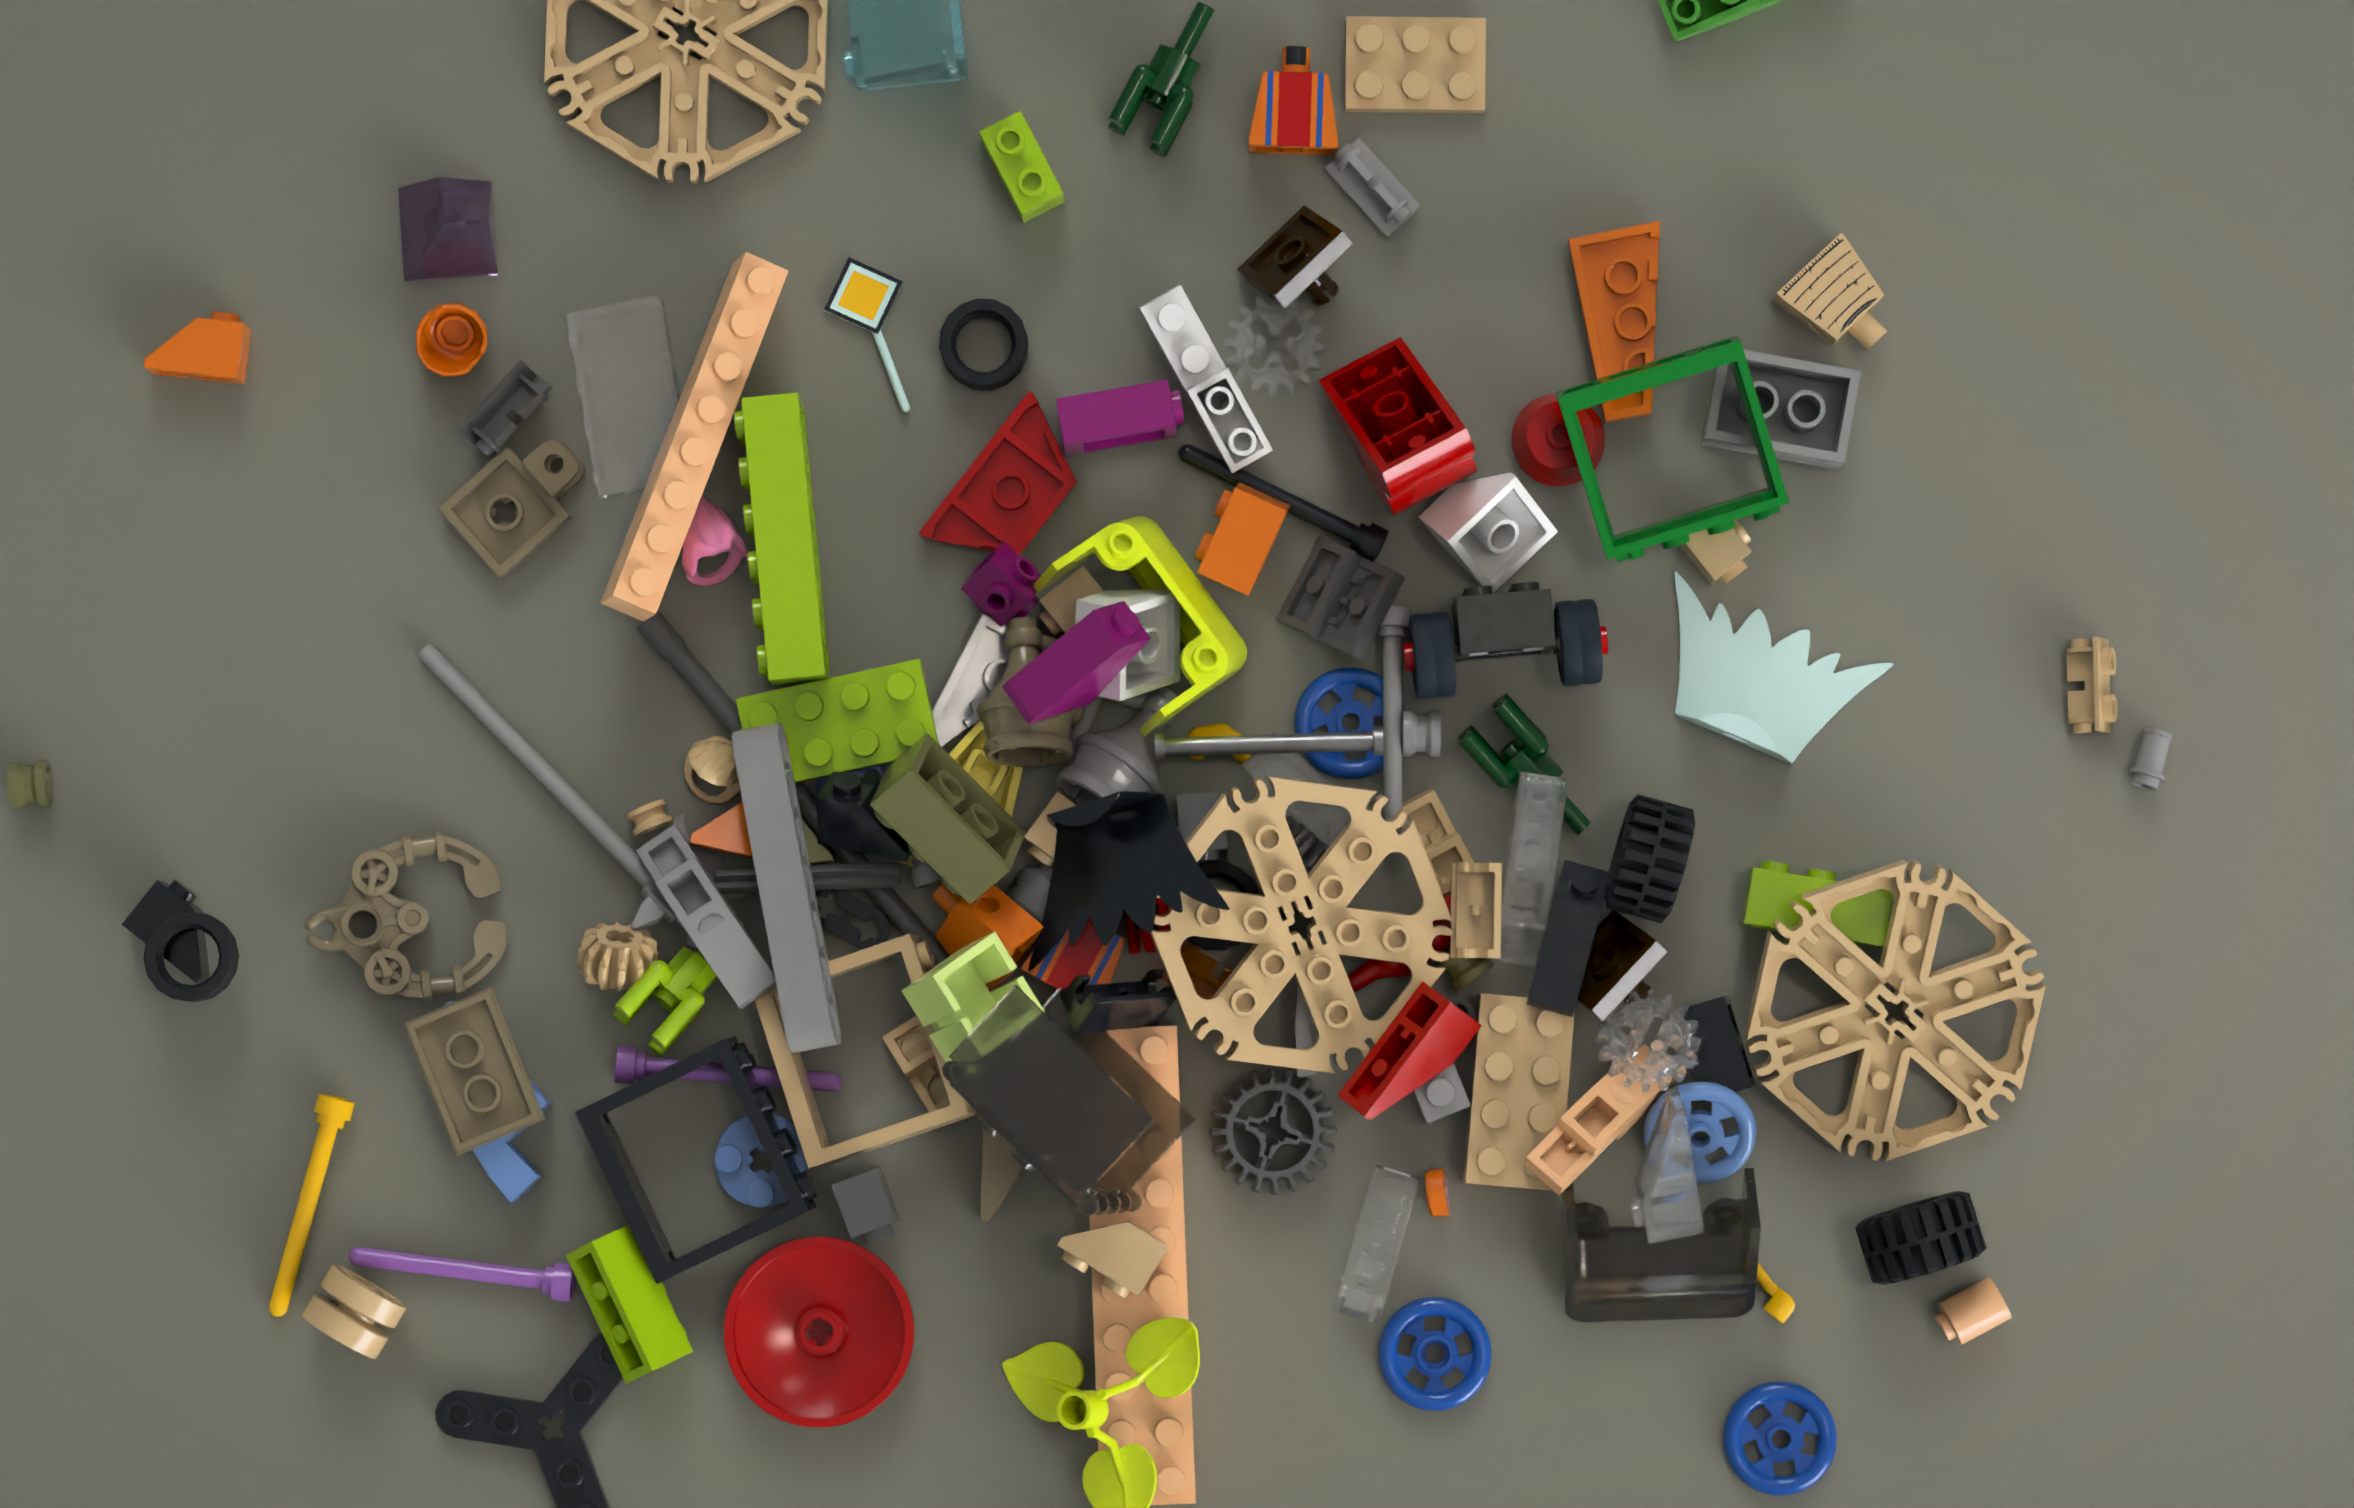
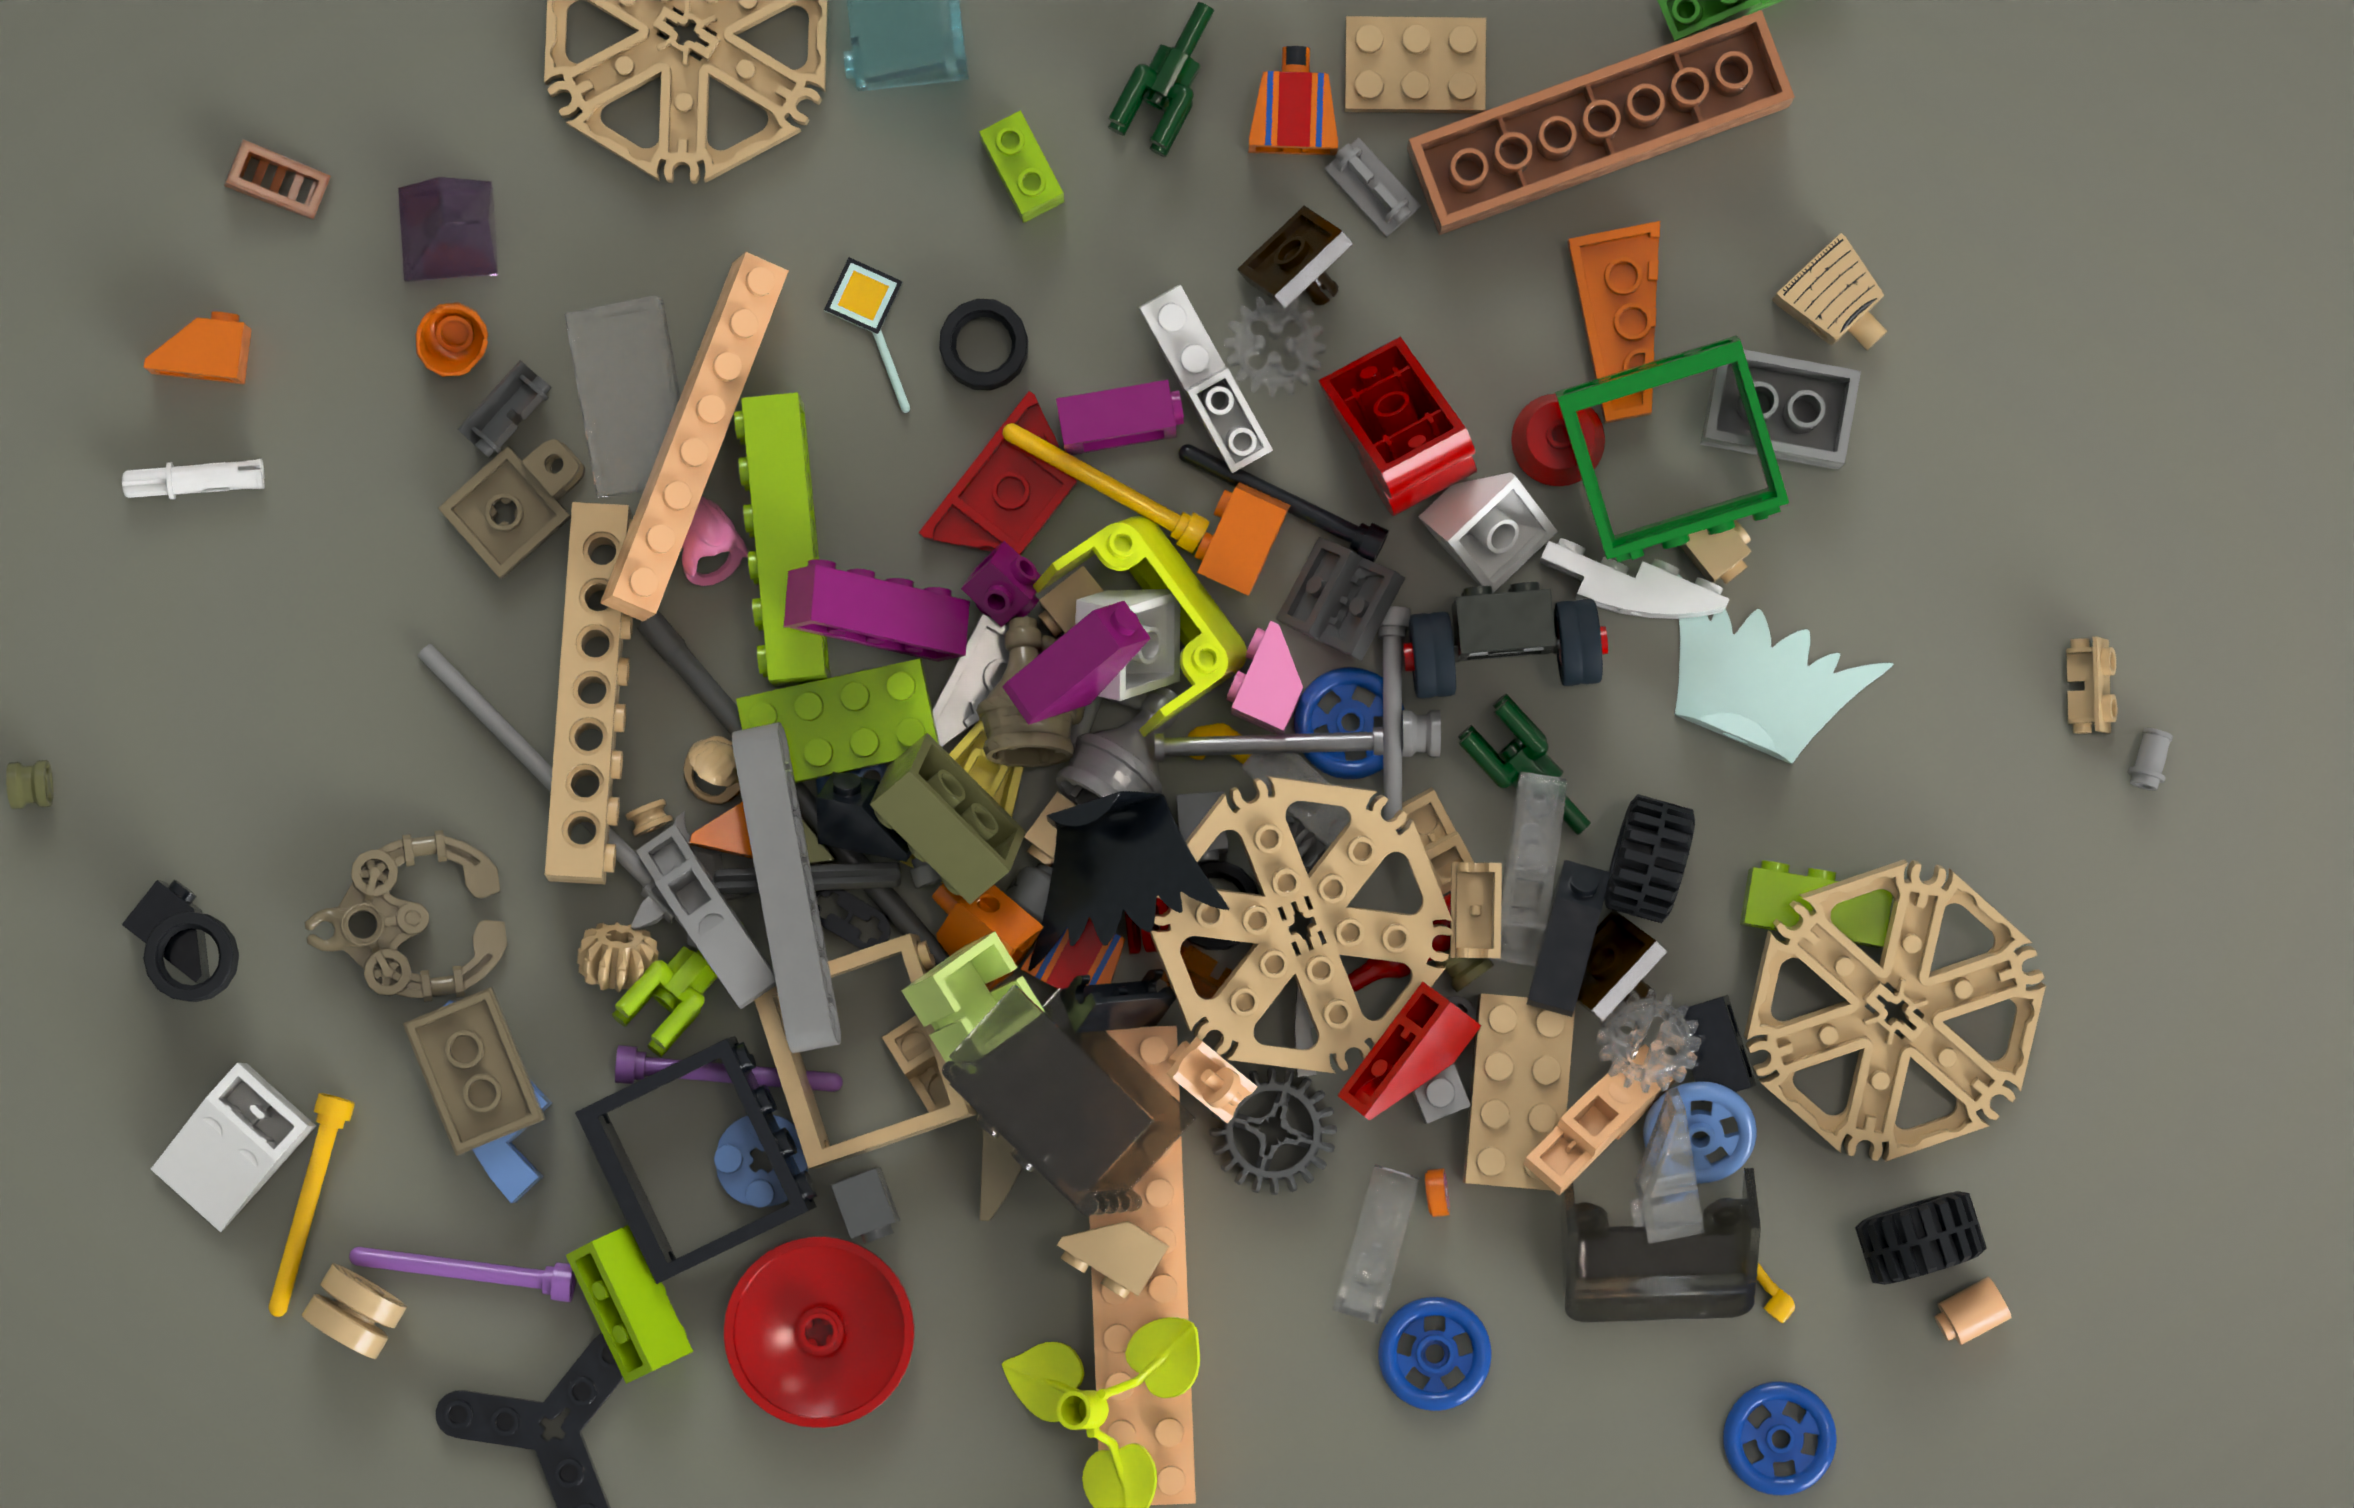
none -> white axle [122,459,265,500]
none -> white slope [151,1062,316,1232]
none -> dark orange slope [224,139,331,220]
none -> tan brick [545,502,633,885]
none -> magenta brick [784,559,970,662]
none -> yellow piece [1002,423,1210,554]
none -> light nougat hips [1166,1036,1257,1124]
none -> bright pink slope [1227,621,1303,734]
none -> nougat brick [1407,10,1795,235]
none -> white slope [1539,538,1729,619]

